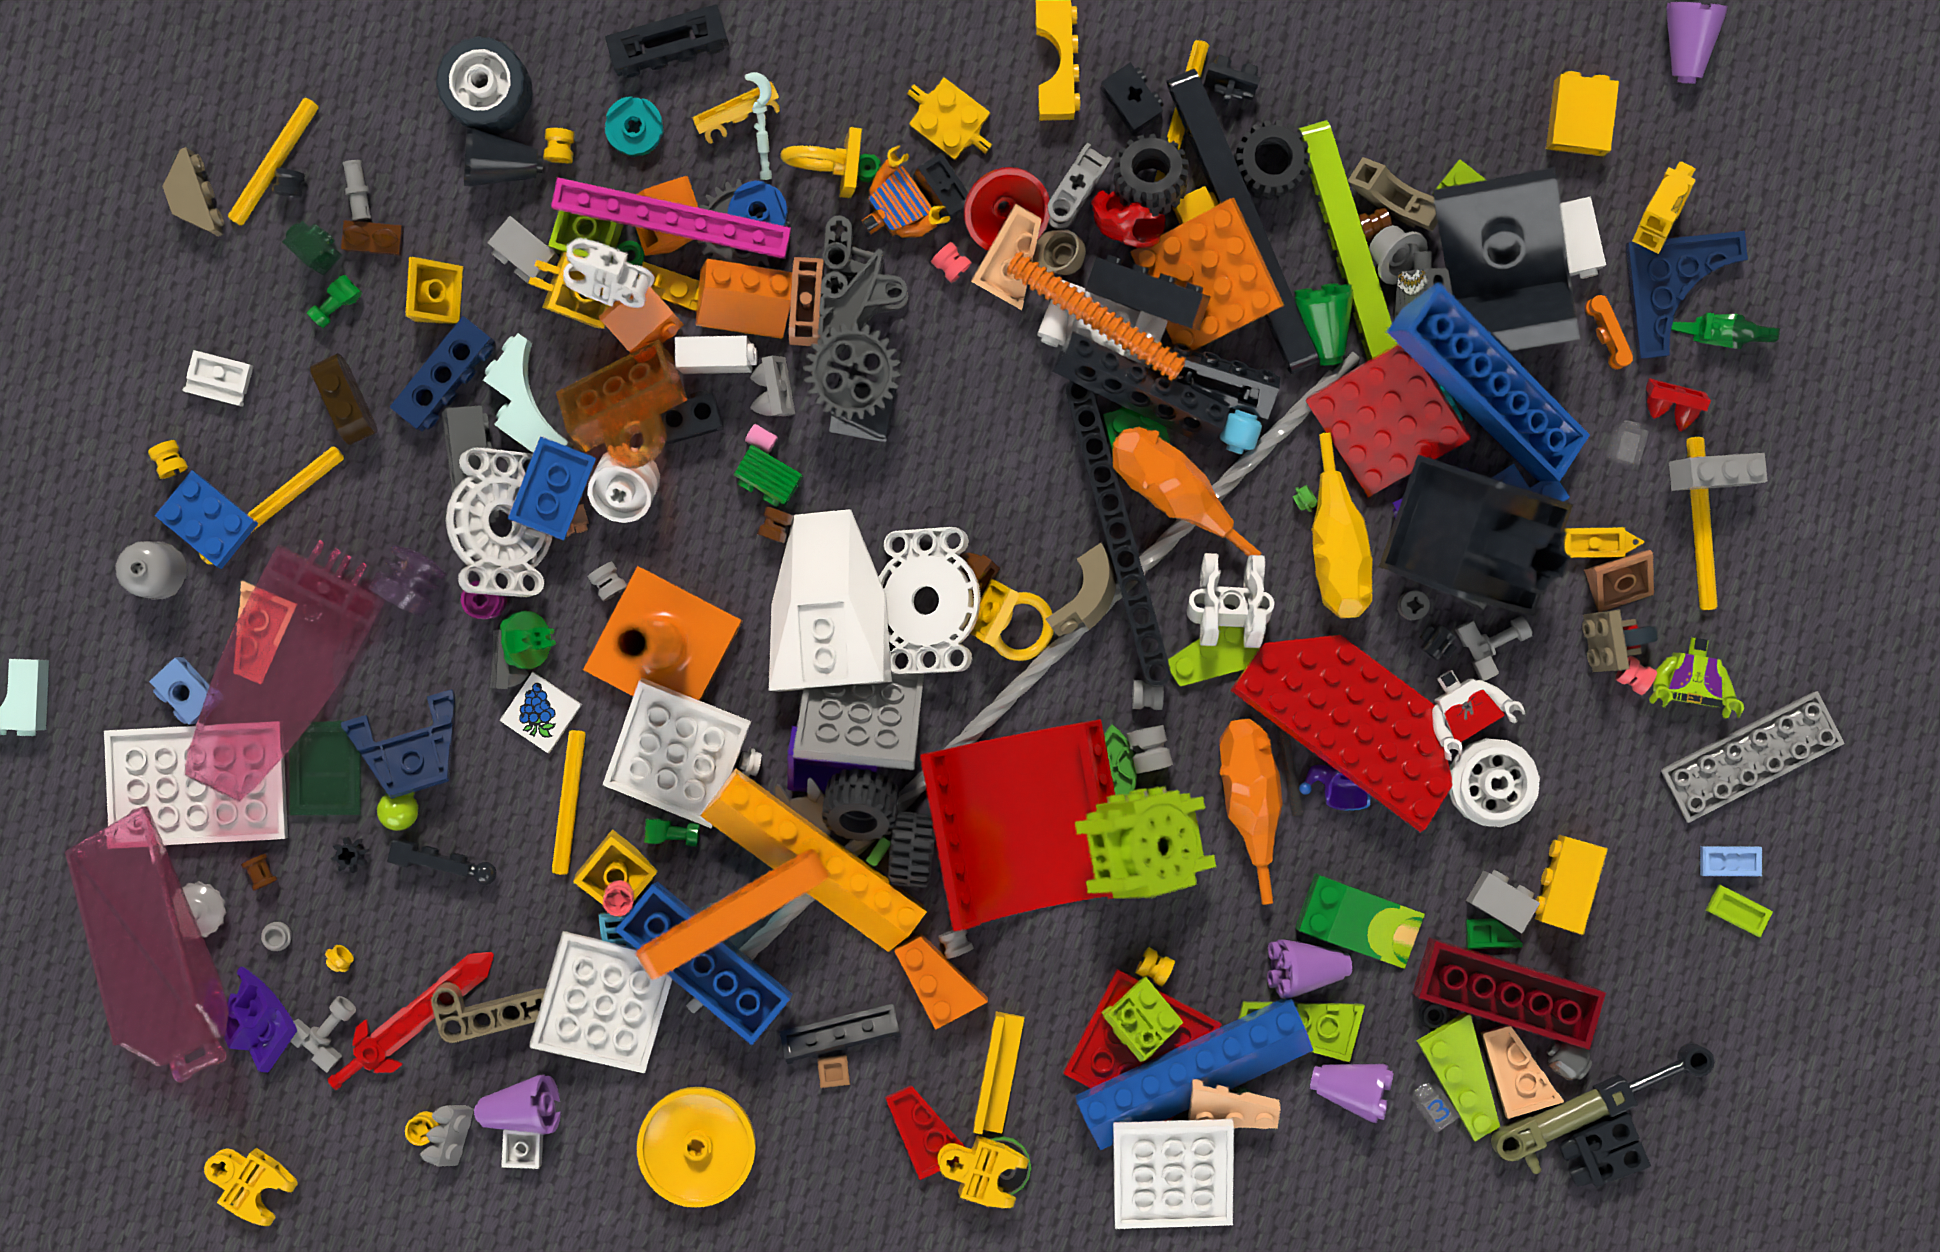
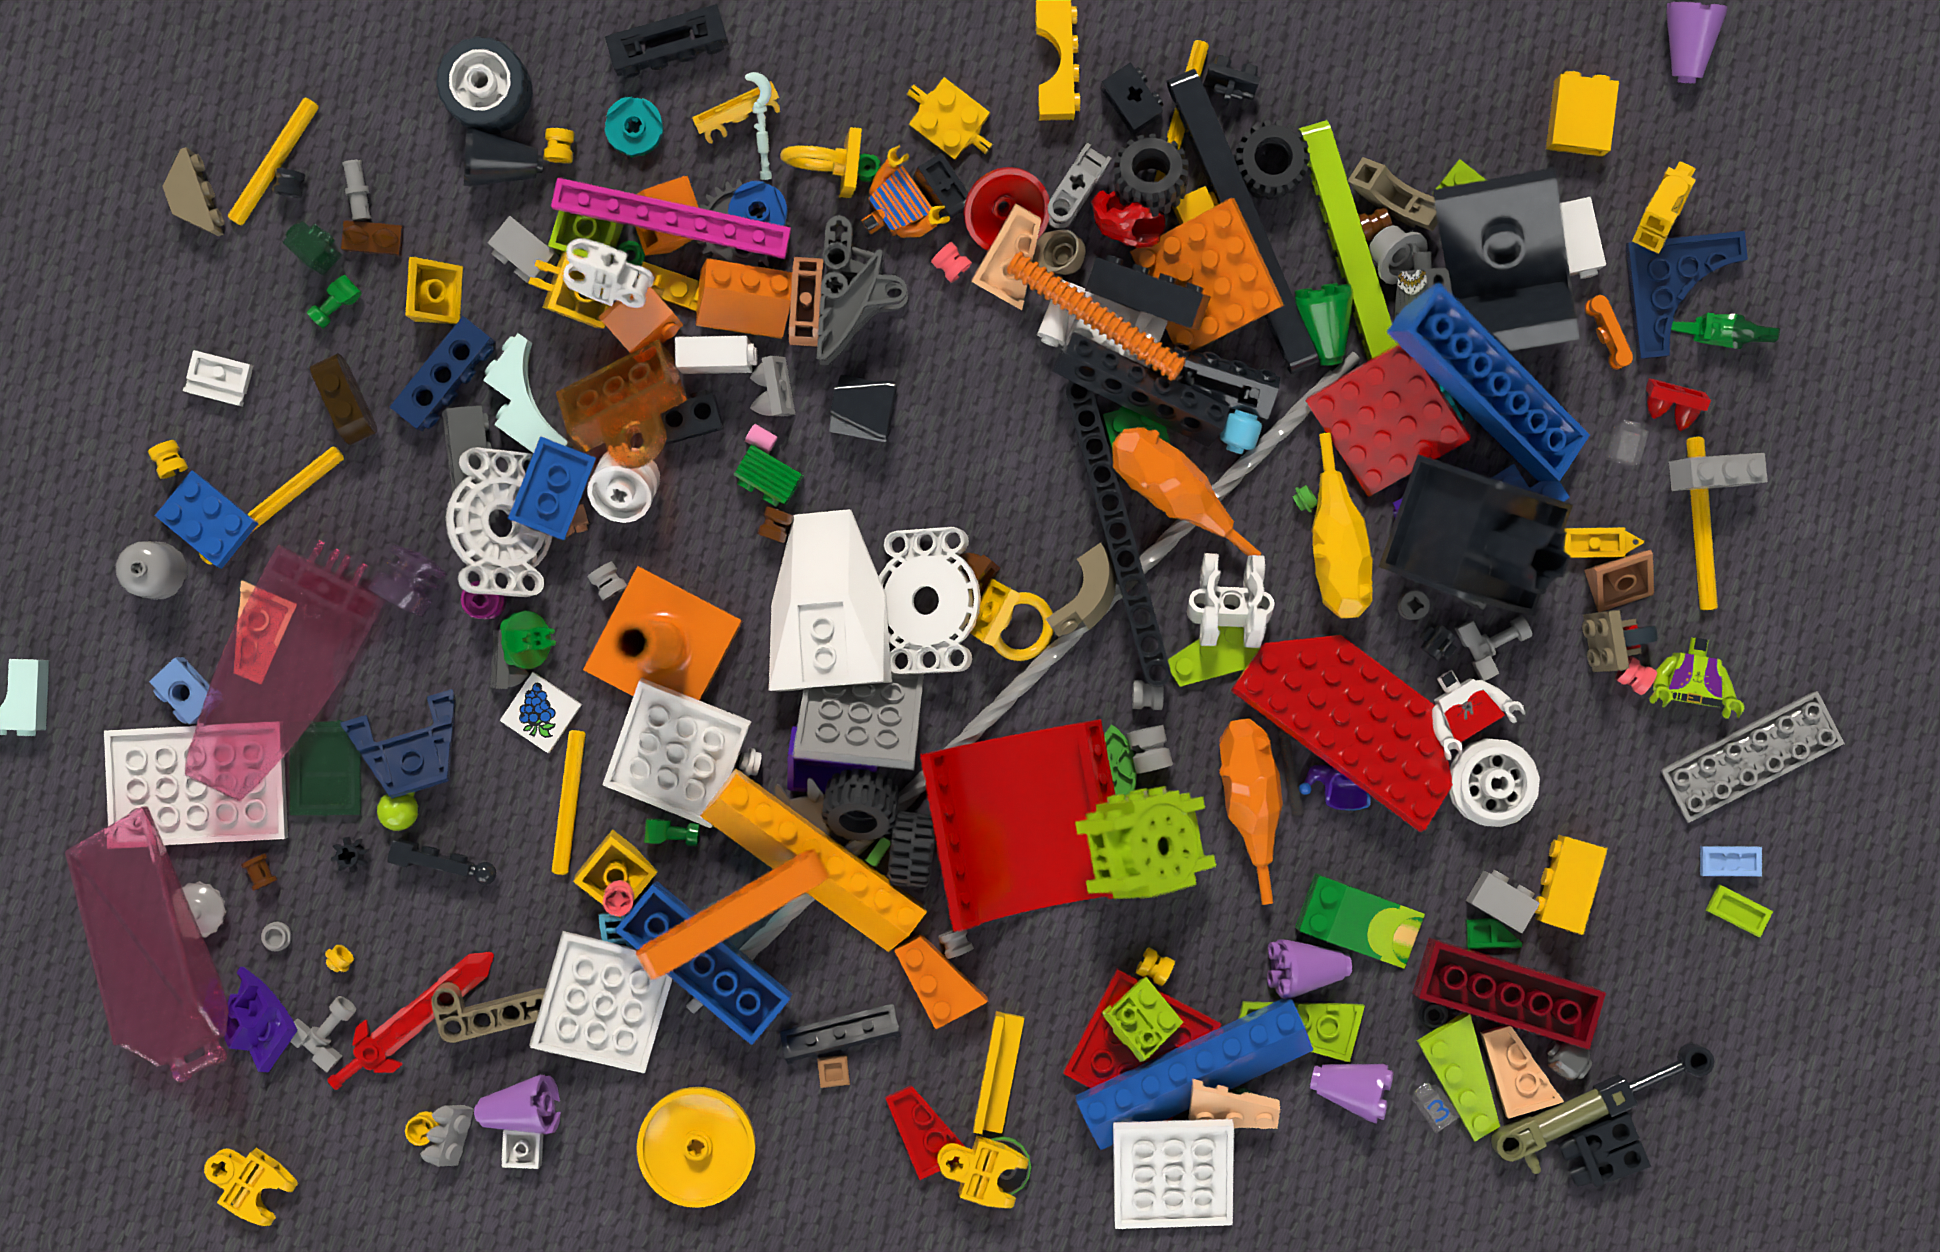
dark grey gear [803,323,900,420] -> none

